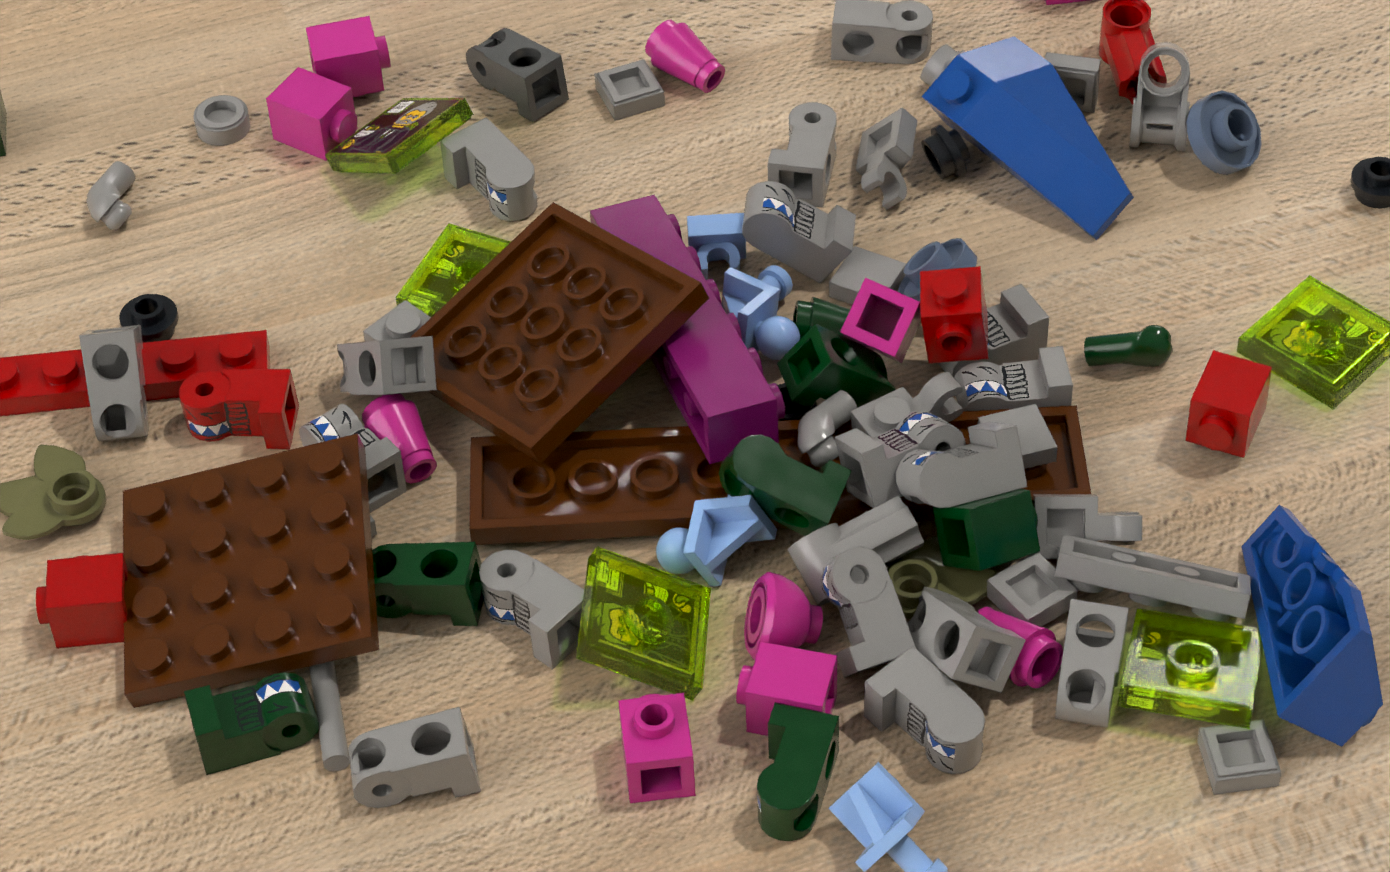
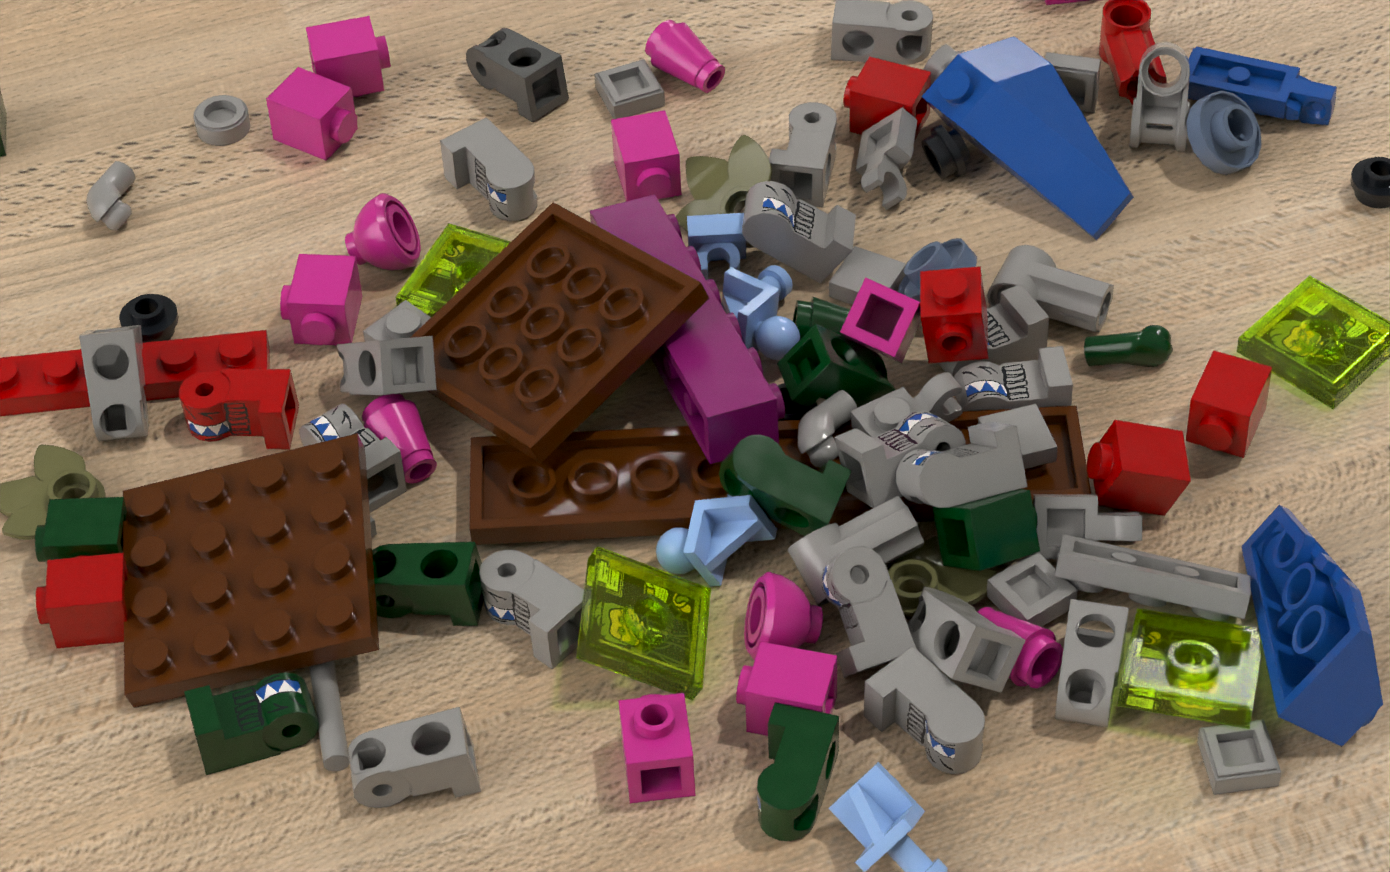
tile [325,98,474,174] -> none
none -> dark green brick [35,497,127,563]
none -> dark pink brick [280,254,363,346]
none -> dark pink brick [345,193,421,271]
none -> dark pink brick [611,110,682,201]
none -> olive plate [676,135,772,232]
none -> red brick [843,56,931,142]
none -> light grey piece [987,245,1114,332]
none -> red brick [1087,420,1191,516]
none -> blue hinge [1188,46,1337,125]

